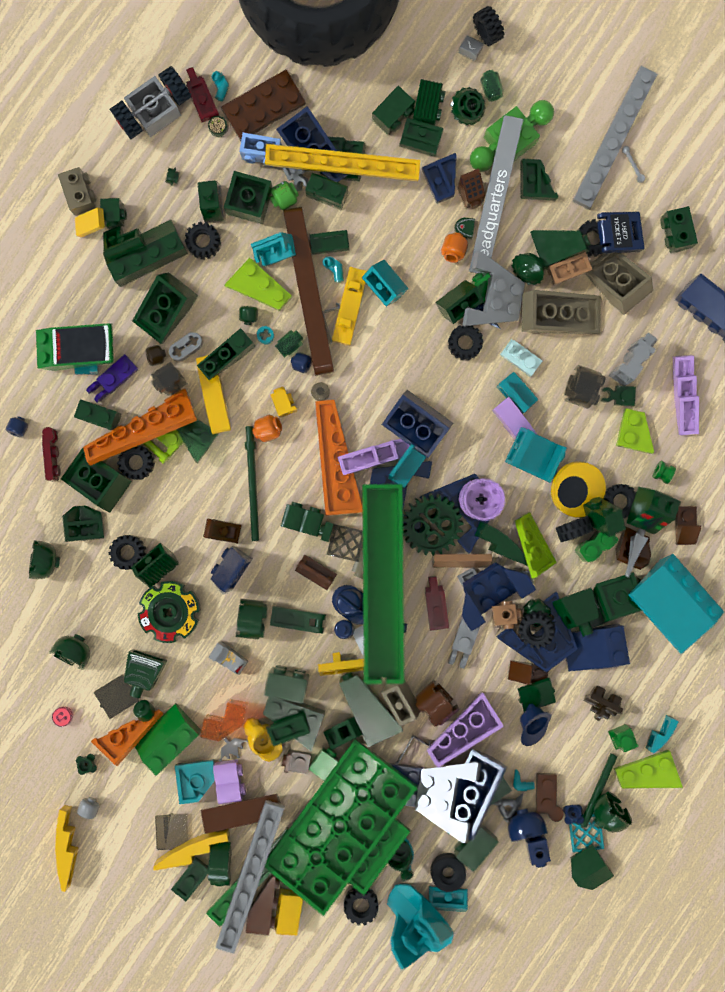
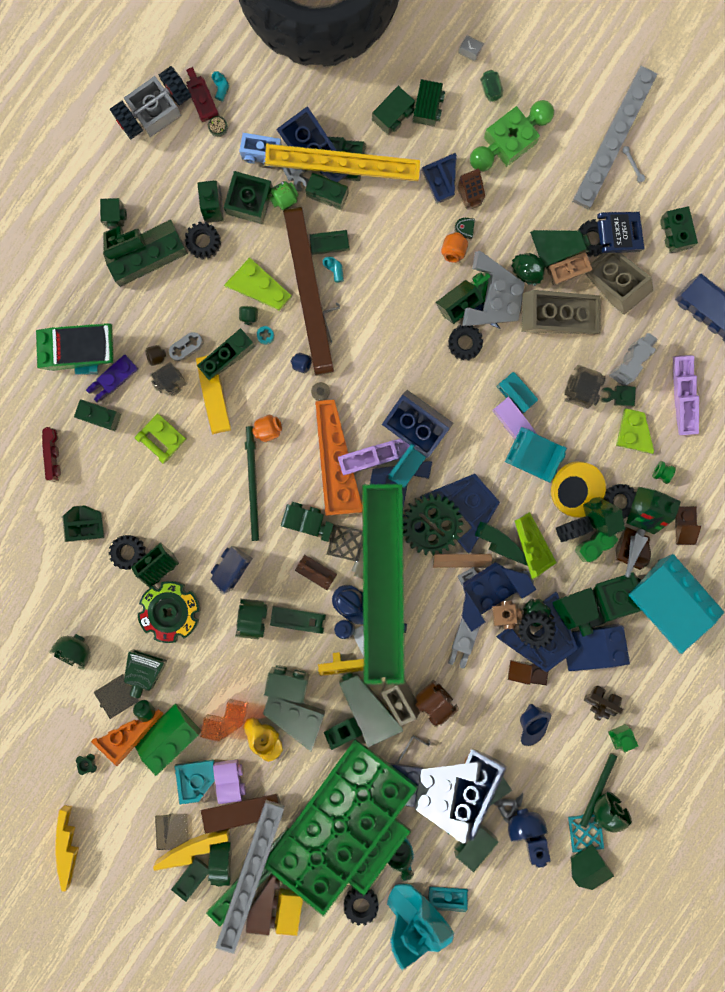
dark blue piece [6,416,28,437] -> none
dark green cylinder [29,540,60,579] -> none
tile [52,706,73,727] -> none
dark tan brick [58,167,97,216] -> none
dark green slope [61,448,132,513] -> none
yellow tile [75,208,105,237] -> none
light grey piece [77,797,99,819] -> none
orange wing [83,388,197,466] -> none
black tyre [117,445,155,480] -> none
dark green slope [132,272,198,344] -> none
dark green plate [165,167,179,186] -> none
clear green wing [176,419,219,464] -> none
reddish brown slope [203,518,242,544] -> none
light grey leg [208,641,248,675] -> none
light grey piece [219,737,248,762] -> none
reddish brown plate [221,69,306,141] -> none
teal hinge [251,232,296,266] -> none
dark green plate [266,713,311,746] -> none
yellow brick [270,387,297,418] -> none
clear green brick [275,330,303,358] -> none
bracket [281,749,311,774] -> none
brick [309,747,338,781] -> none
yellow hinge [332,267,367,346] -> none
teal brick [362,259,409,307] -> none
dark green plate [399,118,444,157] -> none
dark red hinge [425,576,449,631] -> none
lavender wedge [427,692,504,768] -> none
black tyre [431,853,466,892] -> none
dark green piece [450,87,486,126] -> none
lavender wheel [459,479,505,520] -> none
light grey tile [469,115,523,274] -> none
black tyre [473,6,505,47] -> none
light aqua plate [500,339,542,377] -> none
teal animal [513,769,535,791] -> none
dark green piece [517,678,556,712] -> none
dark green wing [520,159,558,201] -> none
reddish brown hinge [536,773,564,822] -> none
dark blue plate [563,805,584,825] -> none
lime wing [614,750,683,788] -> none
teal slope [645,715,679,753] -> none

